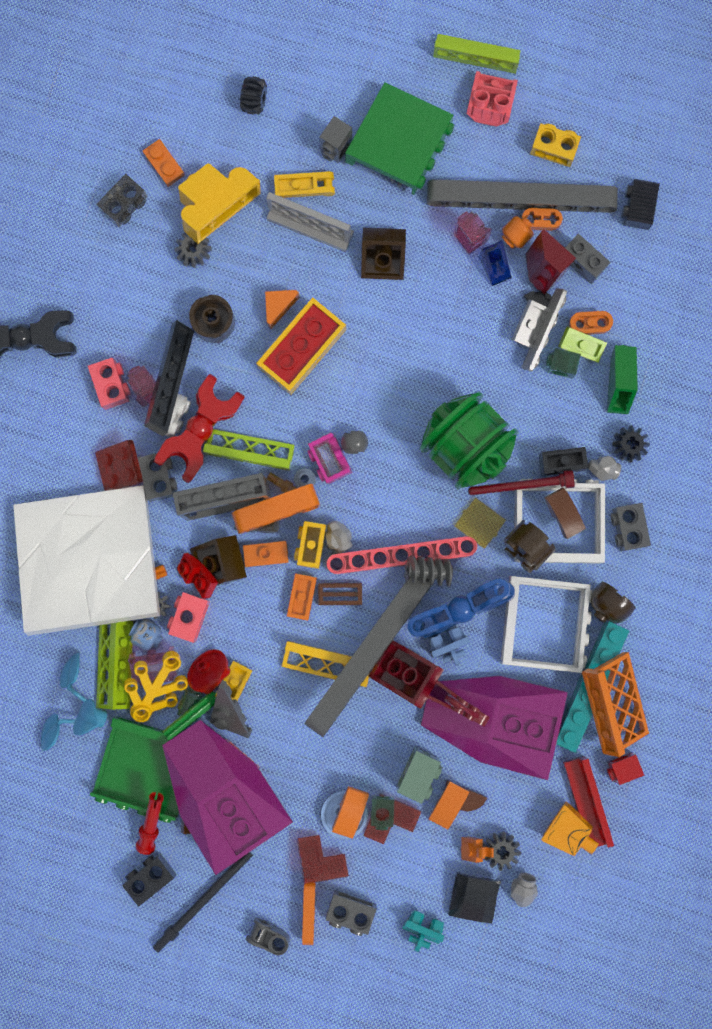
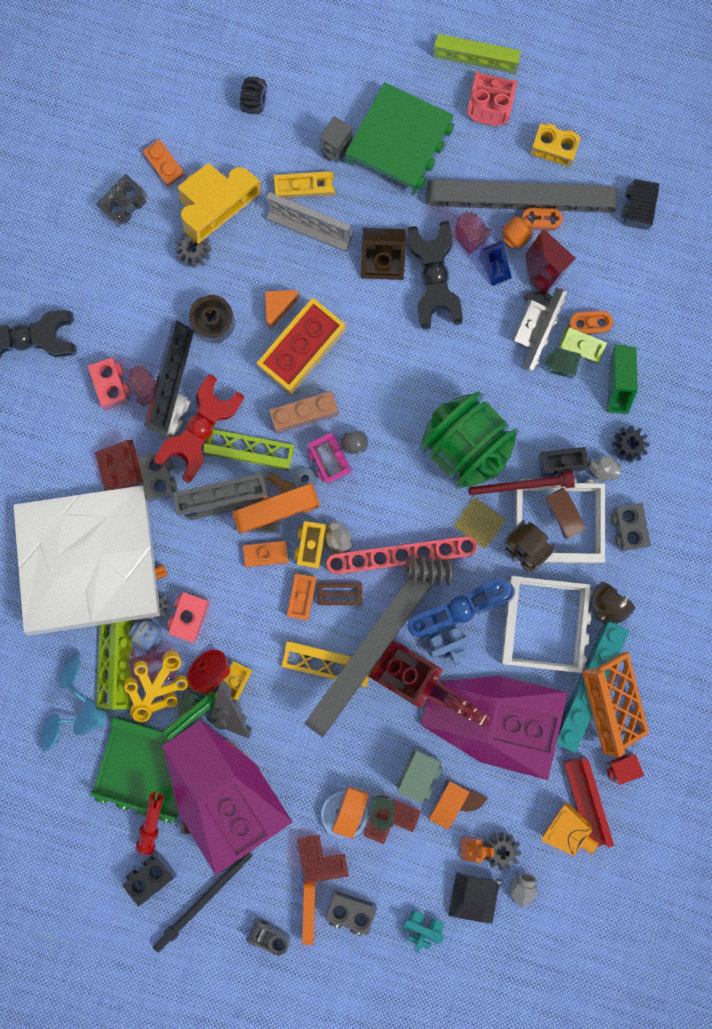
red slope [177,553,218,599] -> none
dark brown slope [190,535,247,586] -> none
dark grey brick [565,233,611,284] -> none
none -> nougat brick [269,391,339,434]
none -> black piece [408,221,463,330]

